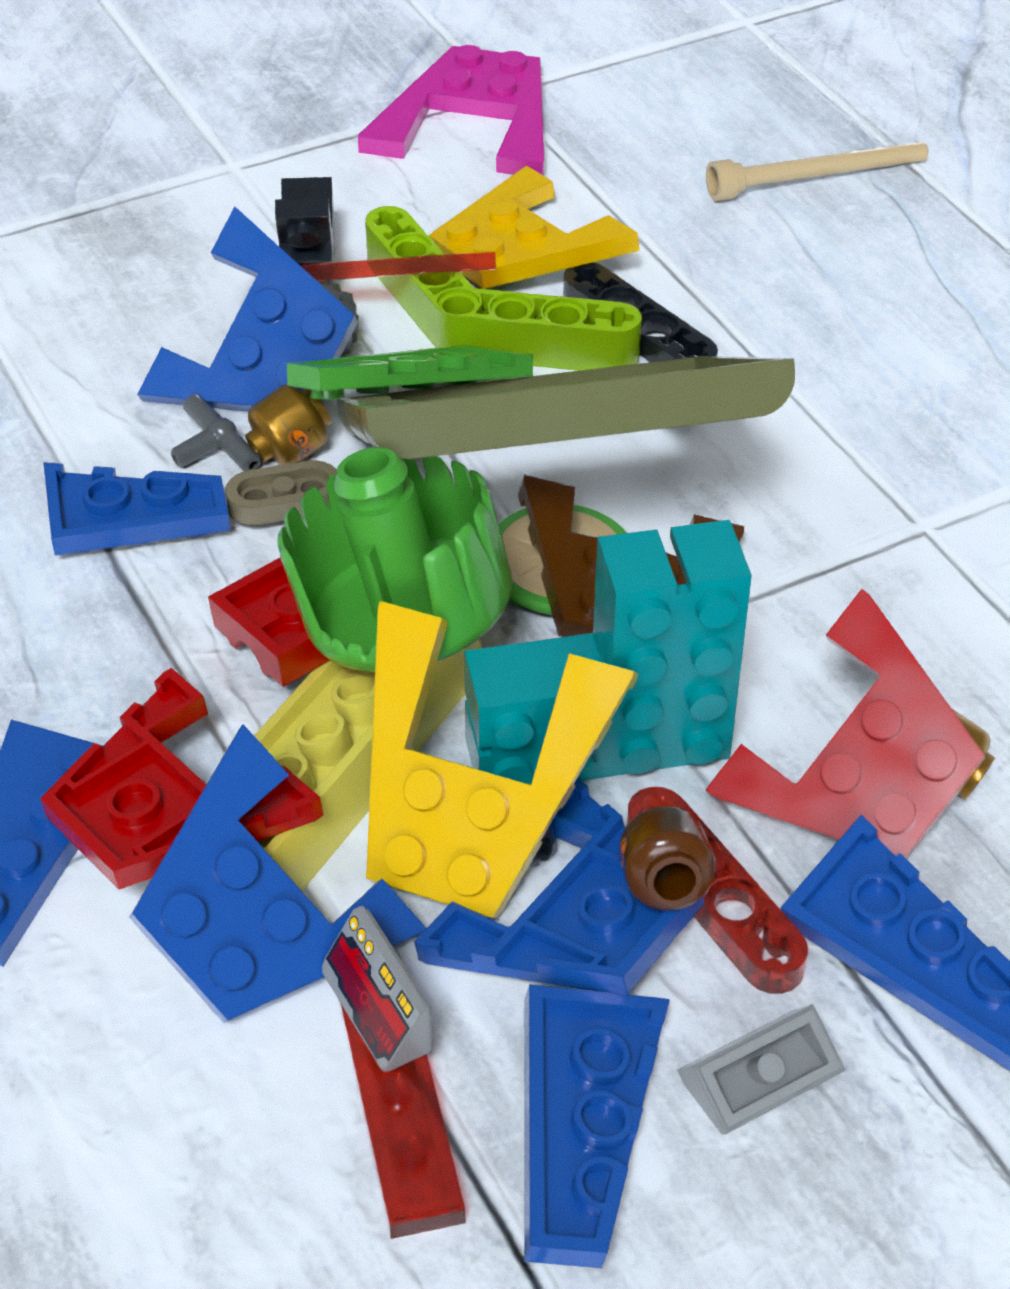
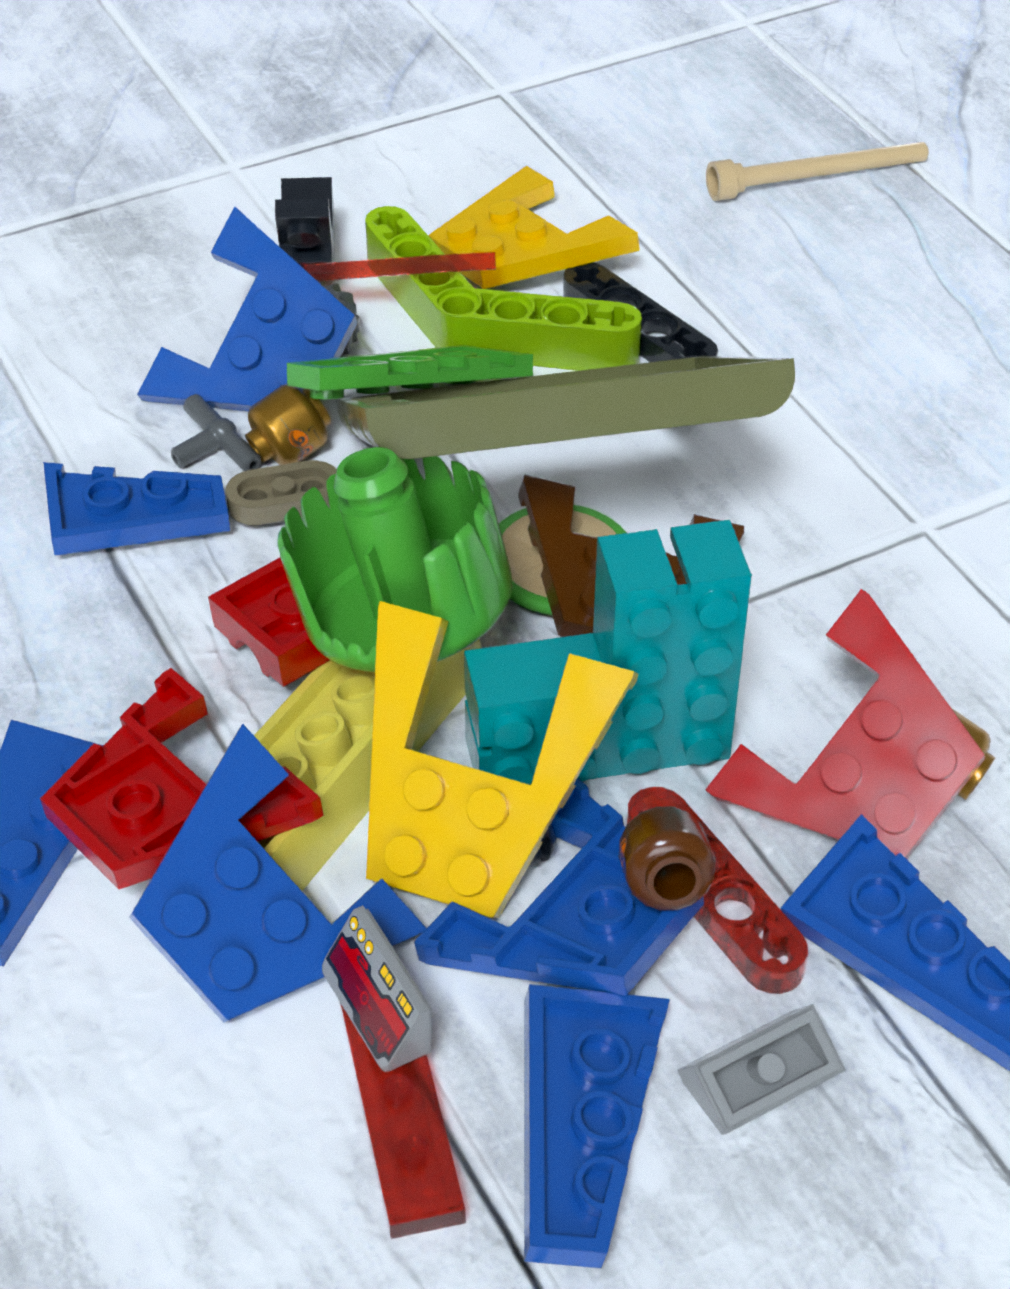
dark pink wing [358,45,544,176] -> none

